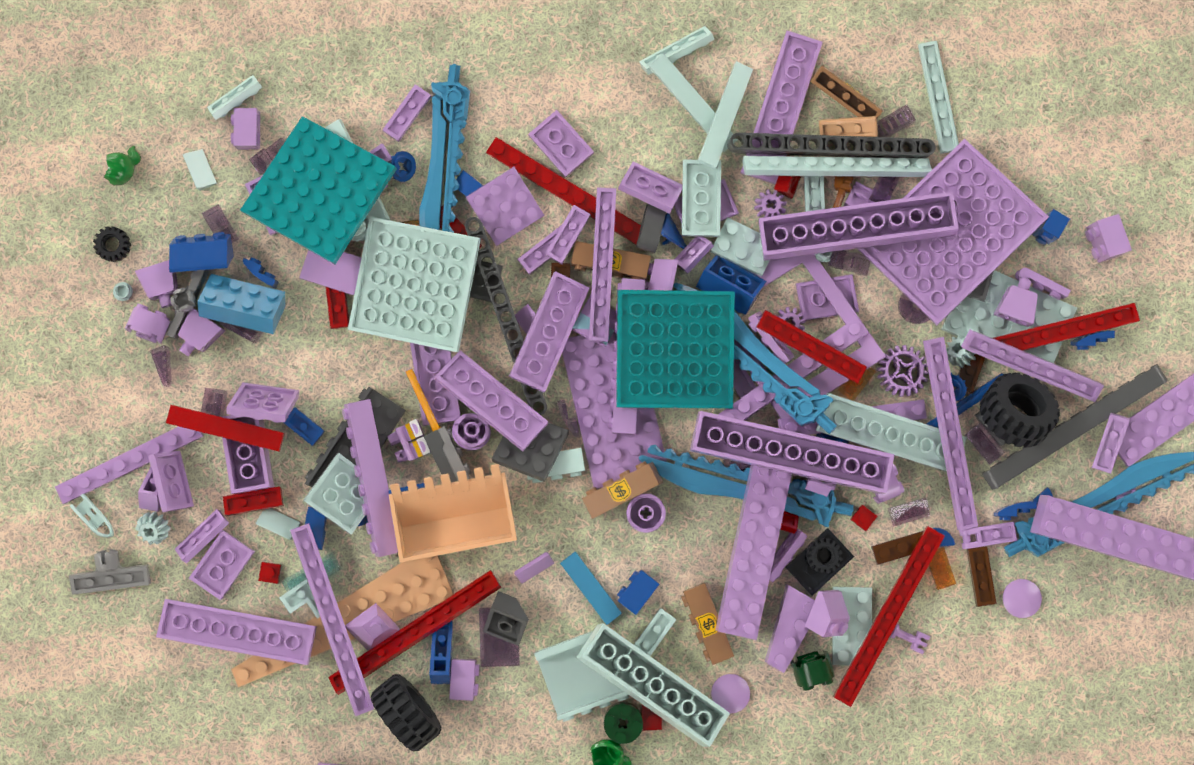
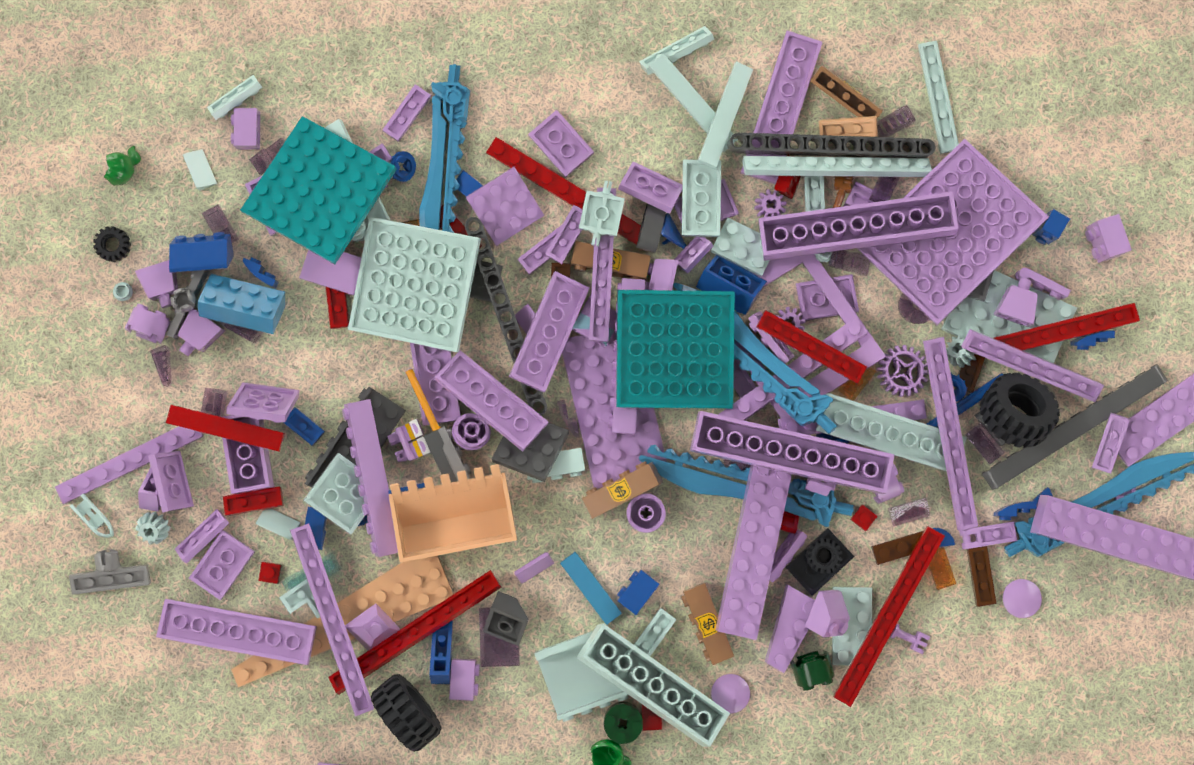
none -> light aqua plate [579,181,625,246]

